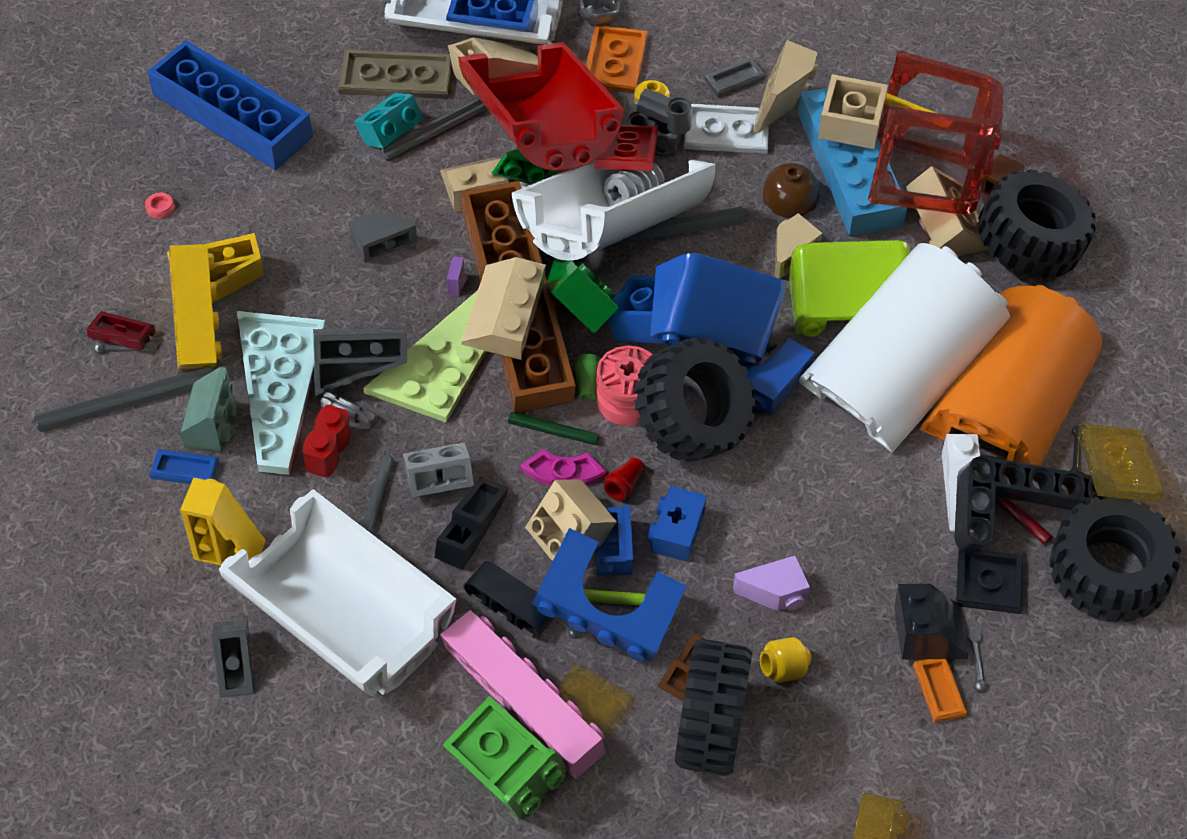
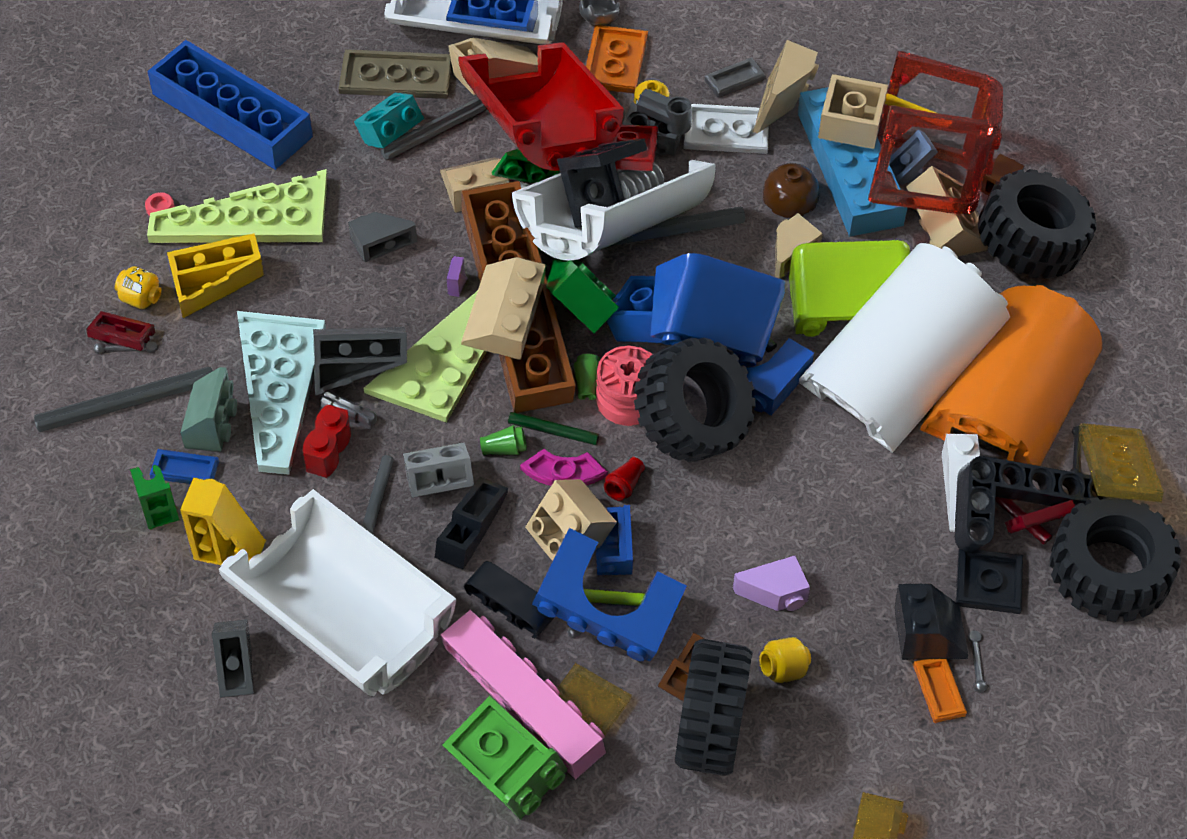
yellow brick [169,244,221,370] -> none
blue brick [648,486,707,562] -> none
none -> yellow head [115,266,162,309]
none -> green hinge [130,465,179,529]
none -> yellowish green wing [147,169,328,243]
none -> bright green cone [480,425,527,456]
none -> black bracket [557,138,647,228]
none -> sand blue slope [887,129,938,186]
none -> dark red tile [1005,500,1075,533]

